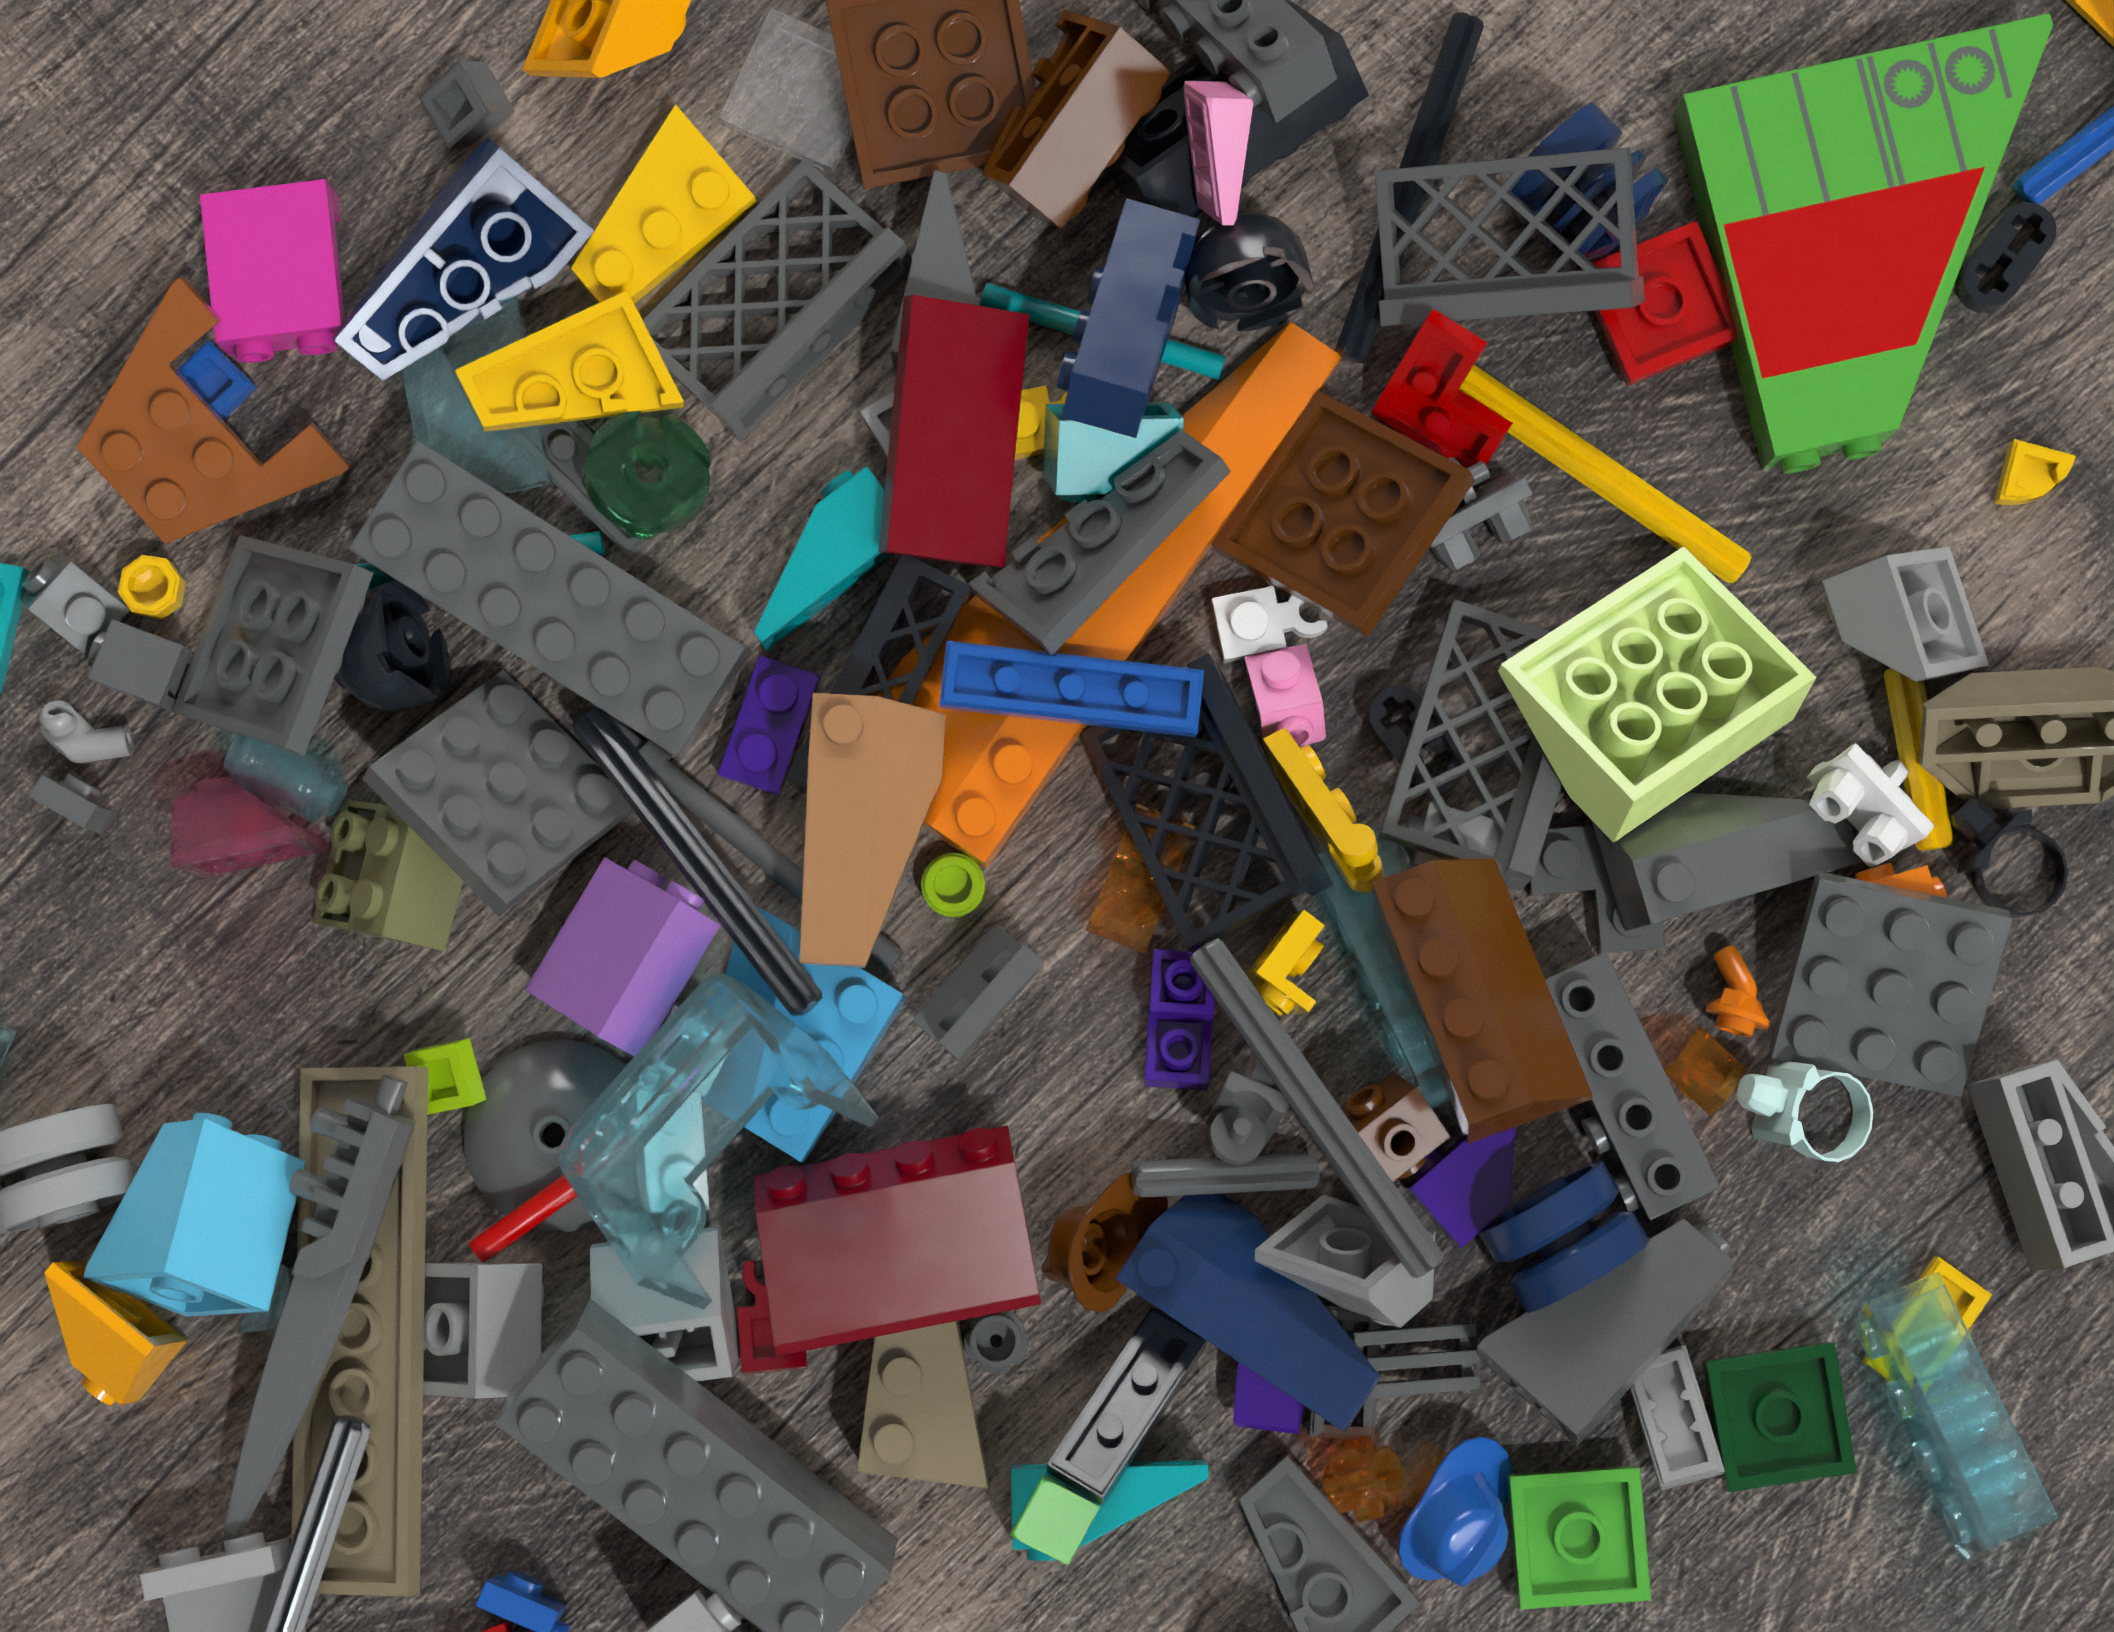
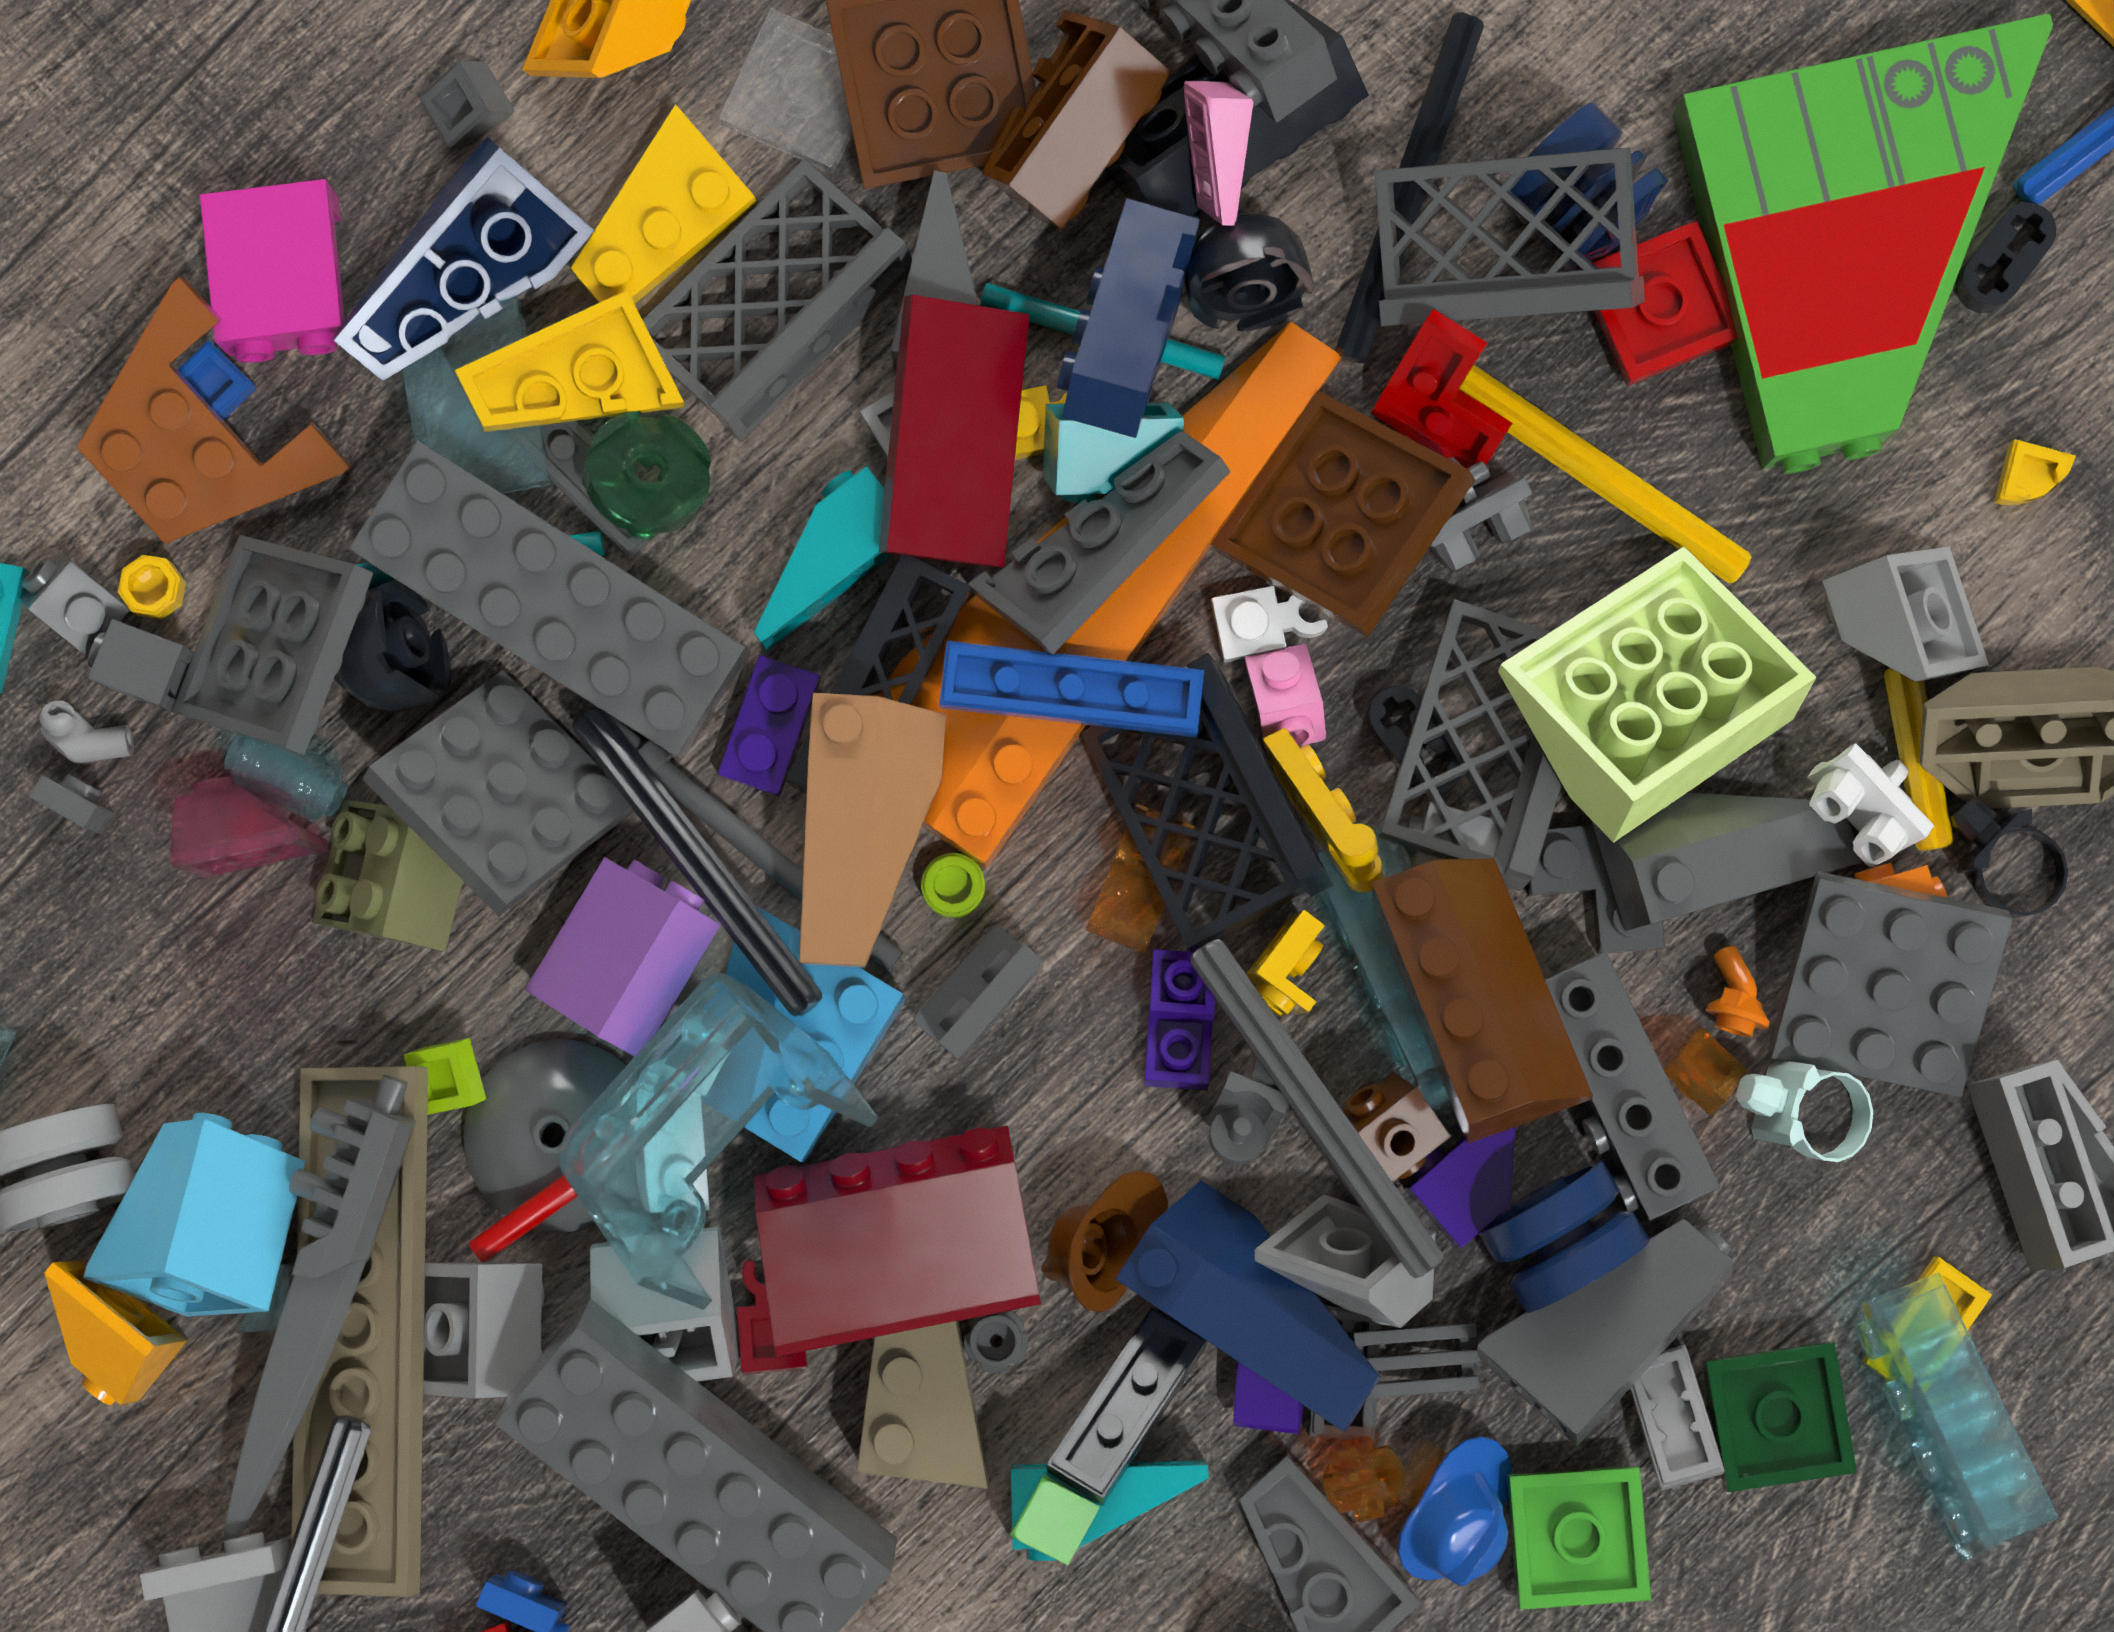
dark grey axle [1131,1153,1319,1197] -> none

